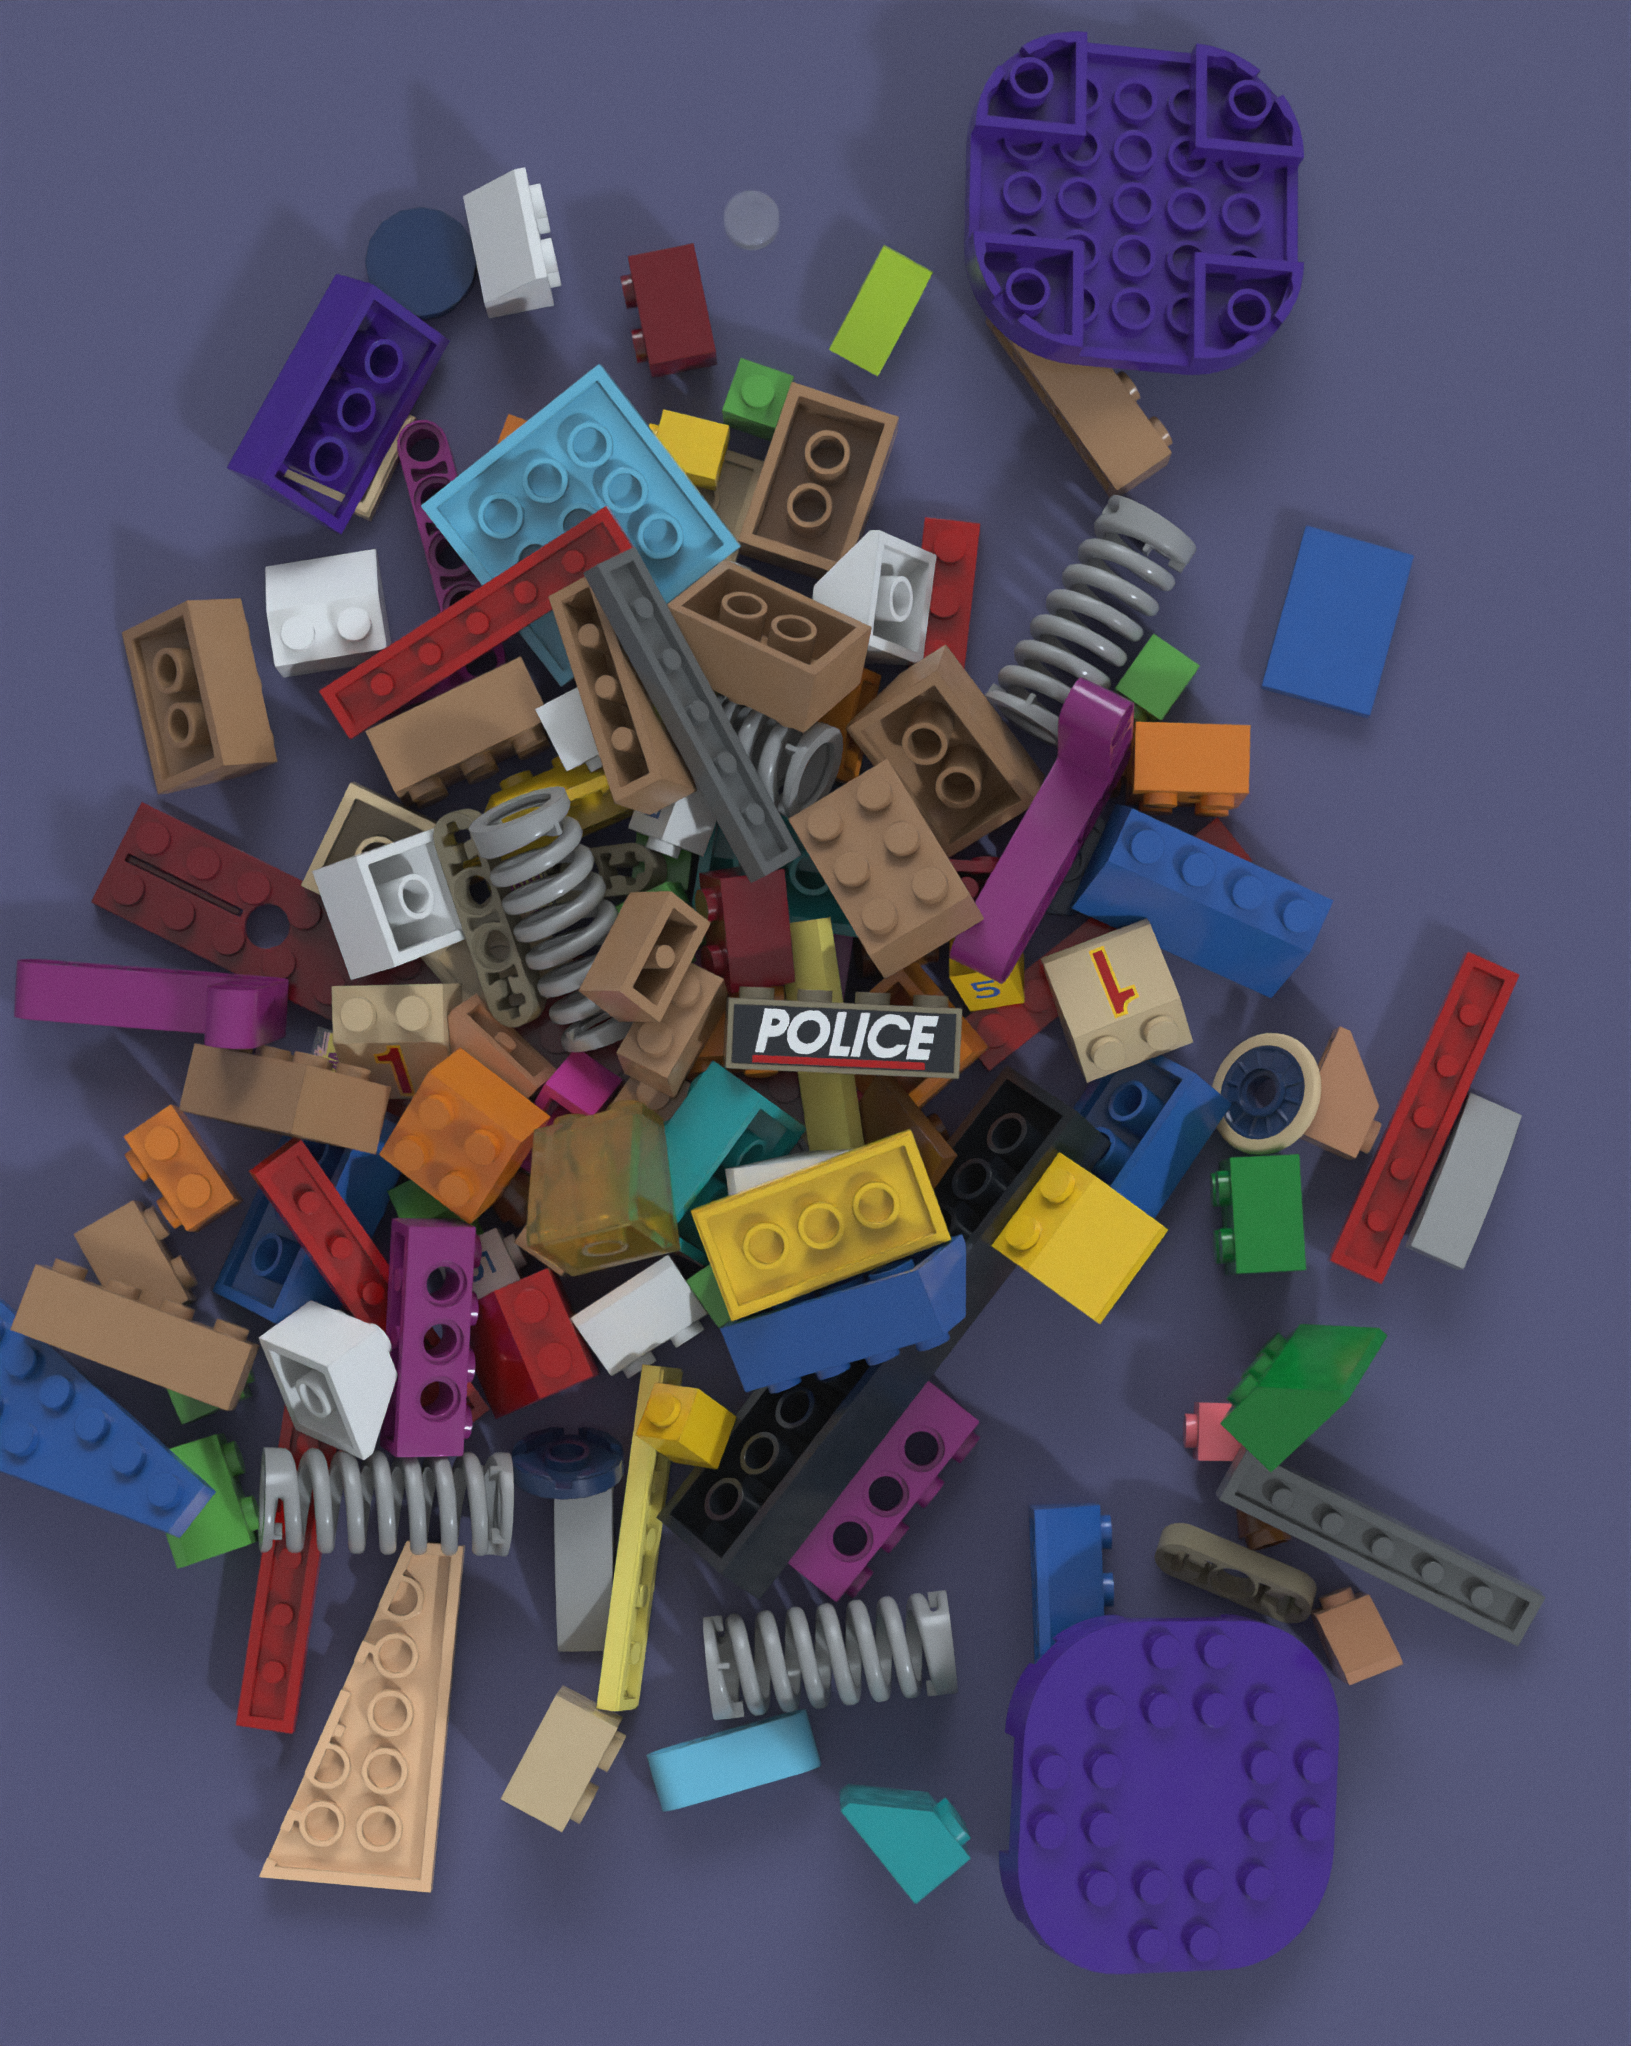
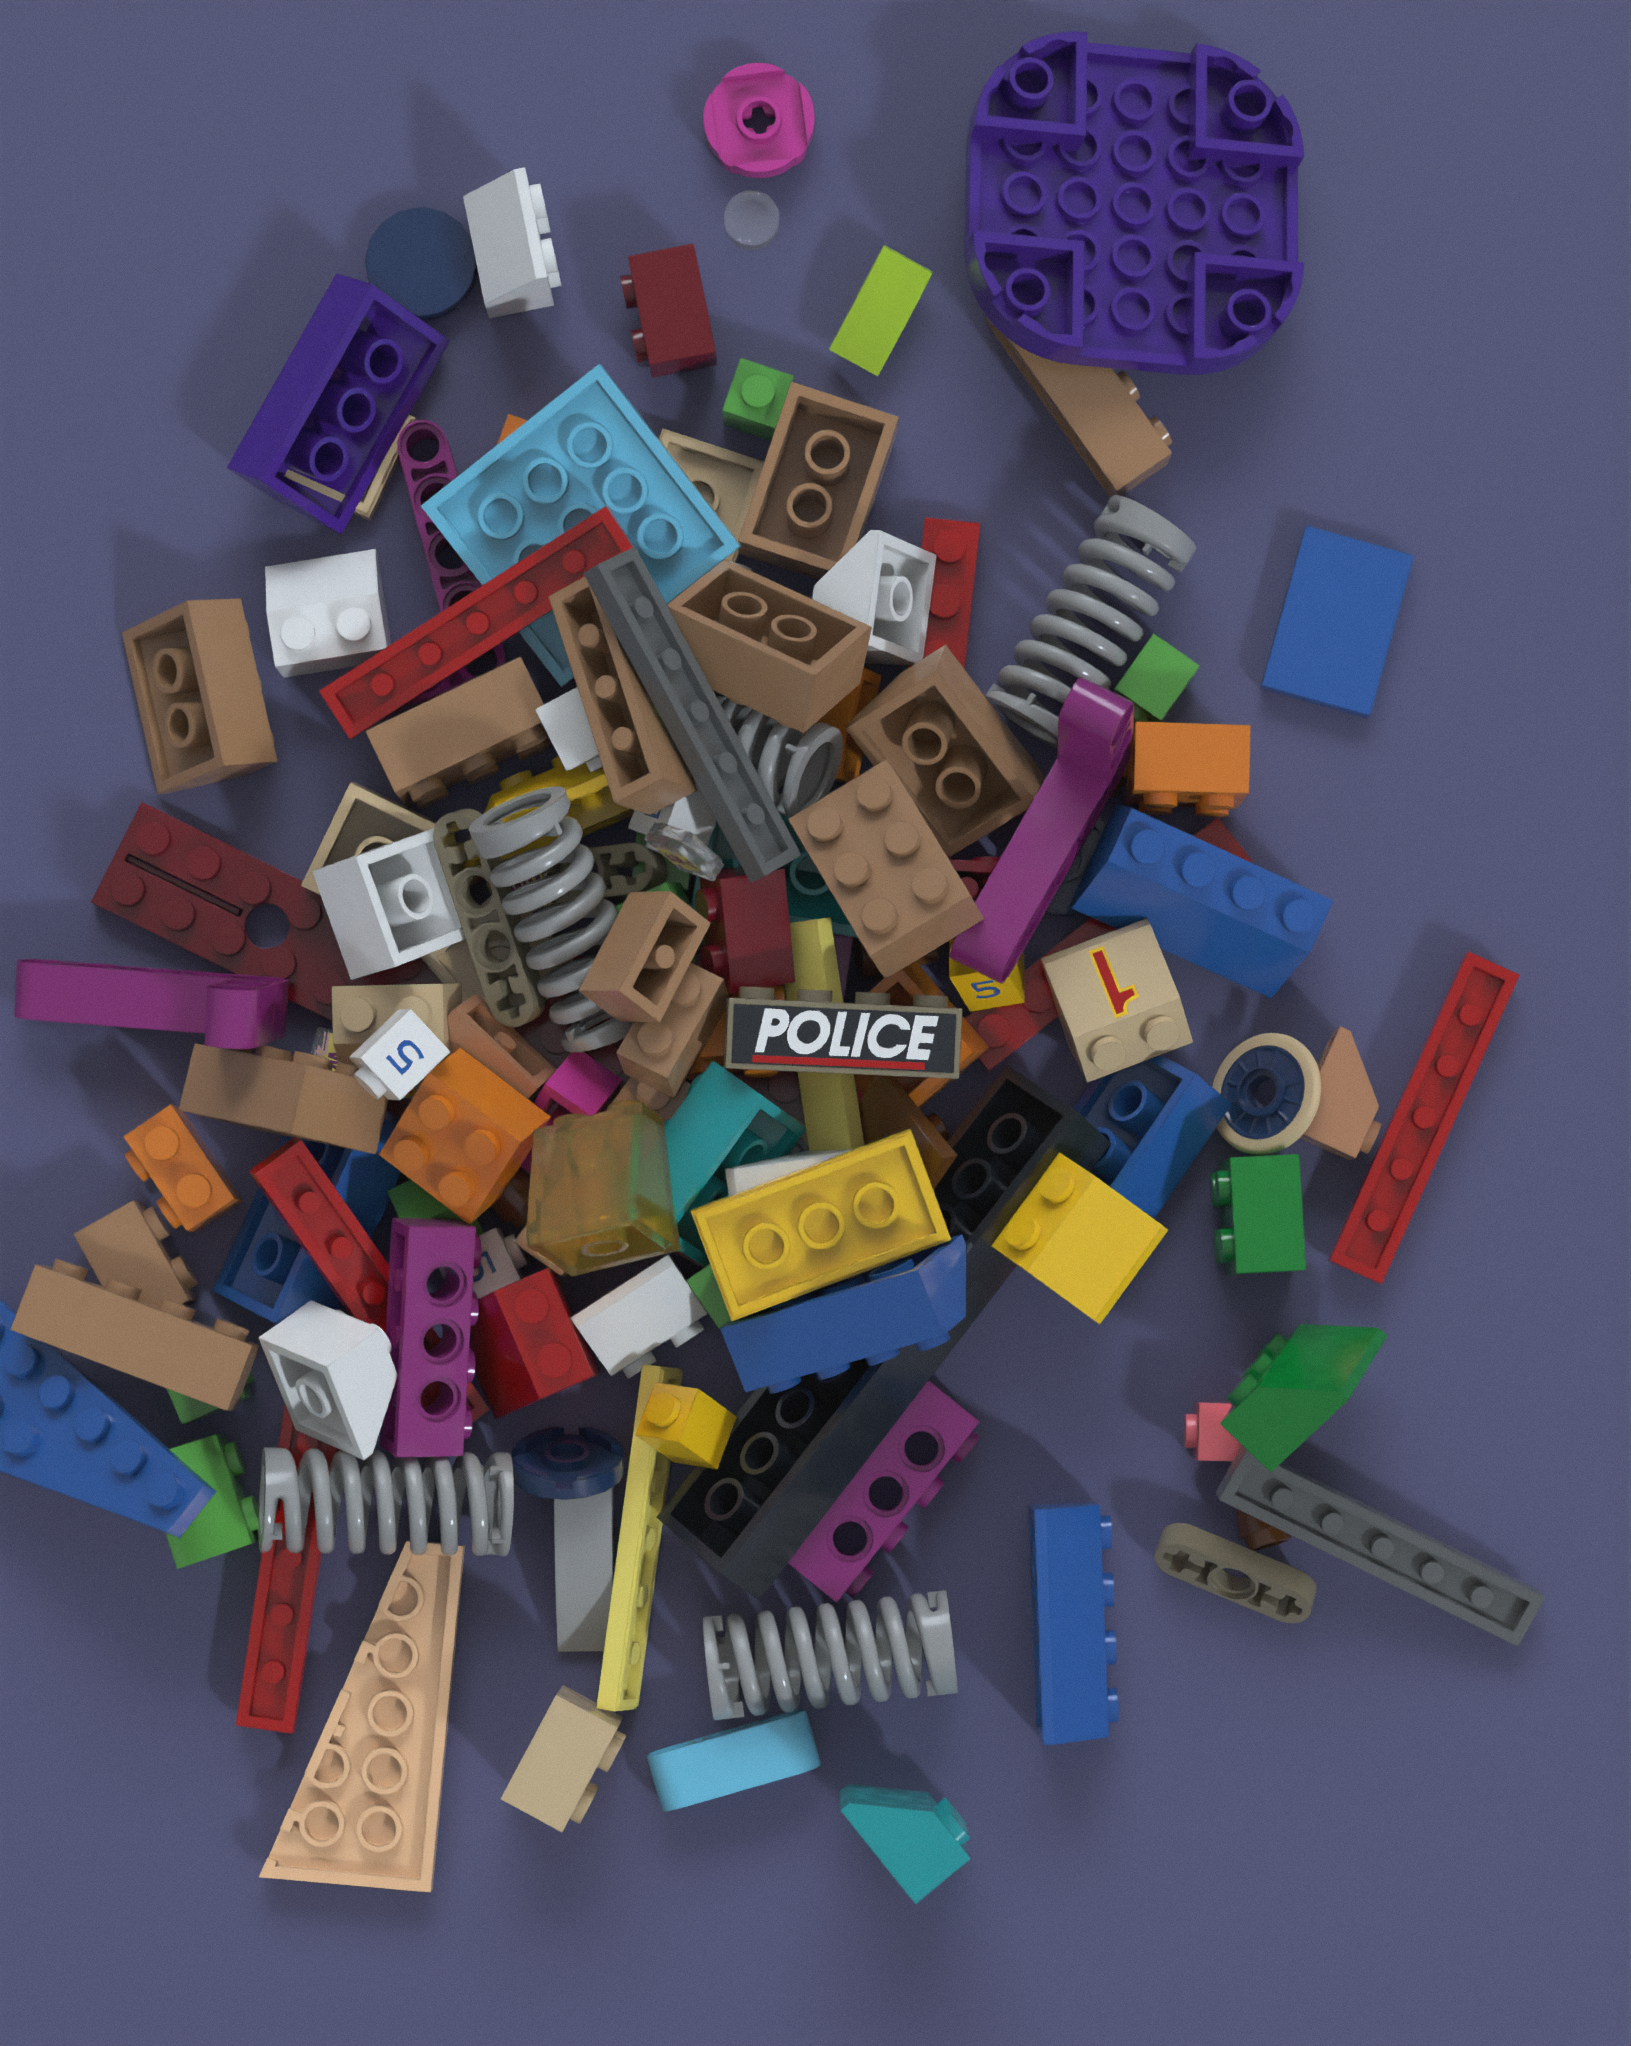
yellow brick [649,409,730,491] -> none
dark purple plate [999,1614,1339,1974] -> none
nougat slope [1310,1586,1403,1685] -> none
light grey slope [1405,1092,1522,1270] -> none
none -> white brick [349,1009,450,1100]
none -> clear tile [644,822,724,881]
none -> dark pink plate [703,63,815,178]

